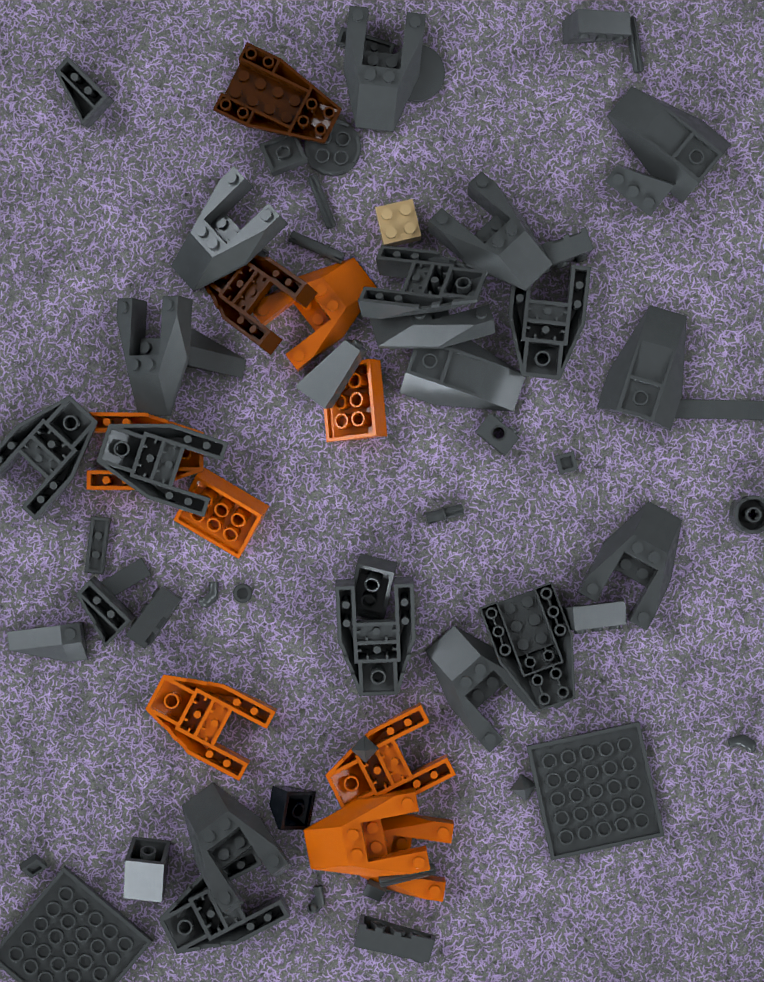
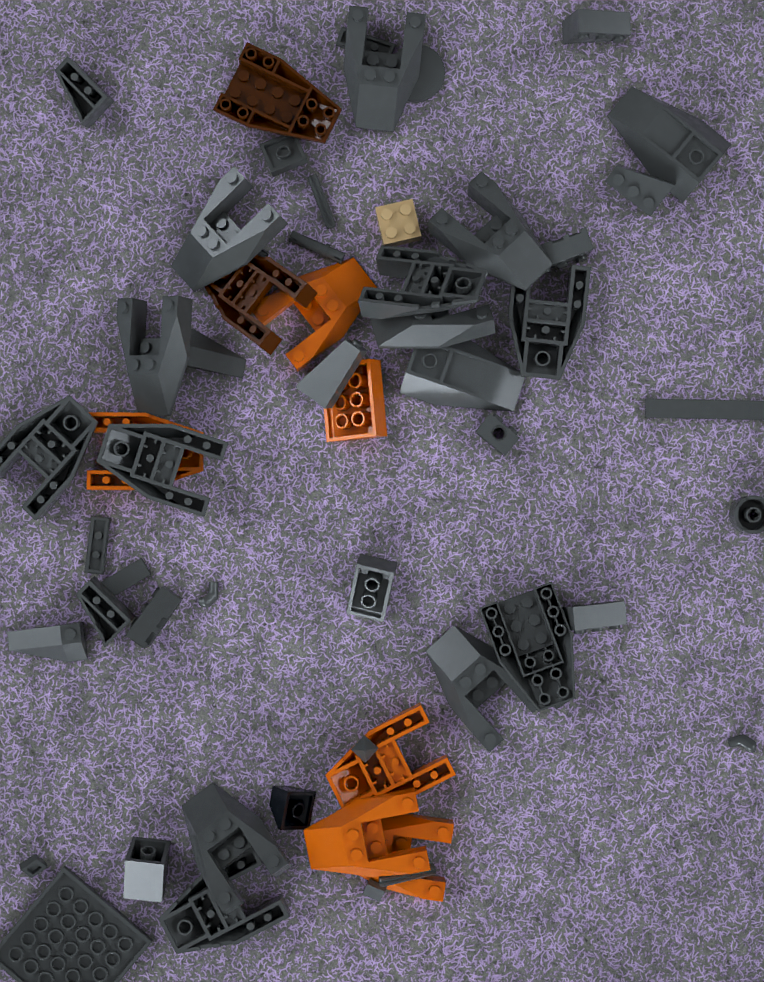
orange wedge [145,674,277,781] -> none
orange slope [174,467,270,559] -> none
dark grey tile [233,583,253,603] -> none
dark grey tile [304,119,361,177] -> none
dark grey arm [307,885,325,914] -> none
dark grey wedge [335,576,416,696] -> none
dark grey wedge [354,914,435,963] -> none
dark grey axle [425,504,464,525] -> none
dark grey slope [510,774,535,801] -> none
dark grey plate [526,721,665,861] -> none
dark grey plate [554,451,579,475] -> none
dark grey wedge [576,501,682,631] -> none
dark grey wedge [597,305,687,431] -> none
dark grey axle [628,16,644,73] -> none

